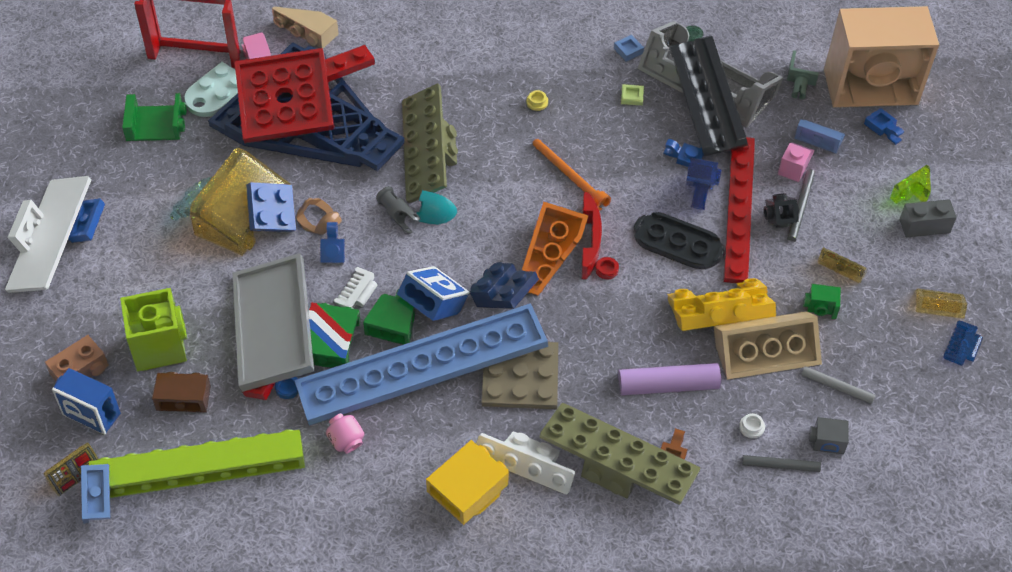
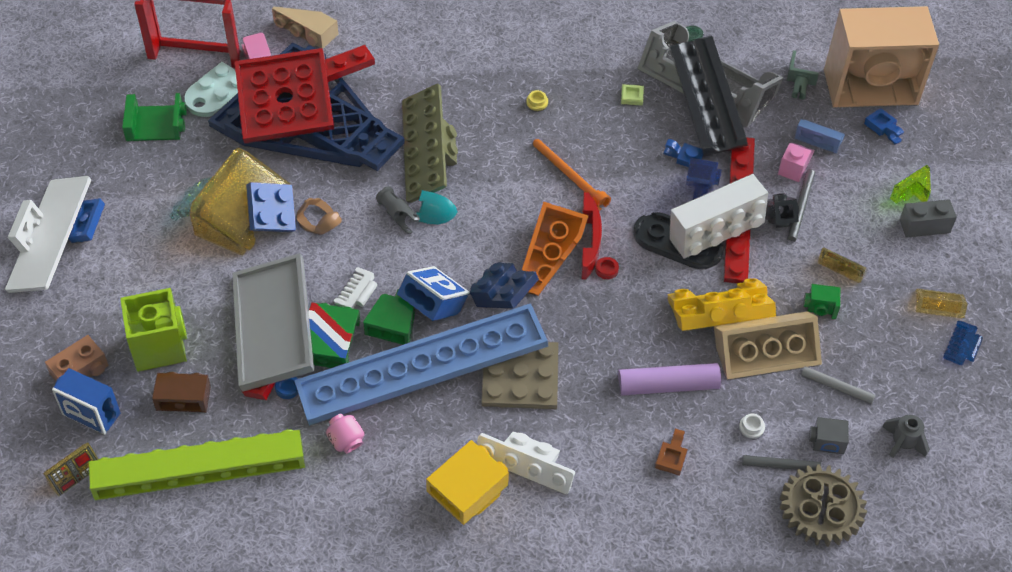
medium blue panel [81,464,110,524] -> none
blue plate [320,222,345,263] -> none
olive bracket [539,403,700,505] -> none
medium blue plate [614,35,644,62] -> none
none -> white brick [670,174,768,258]
none -> dark tan gear [780,464,867,547]
none -> dark grey brick [882,415,930,458]

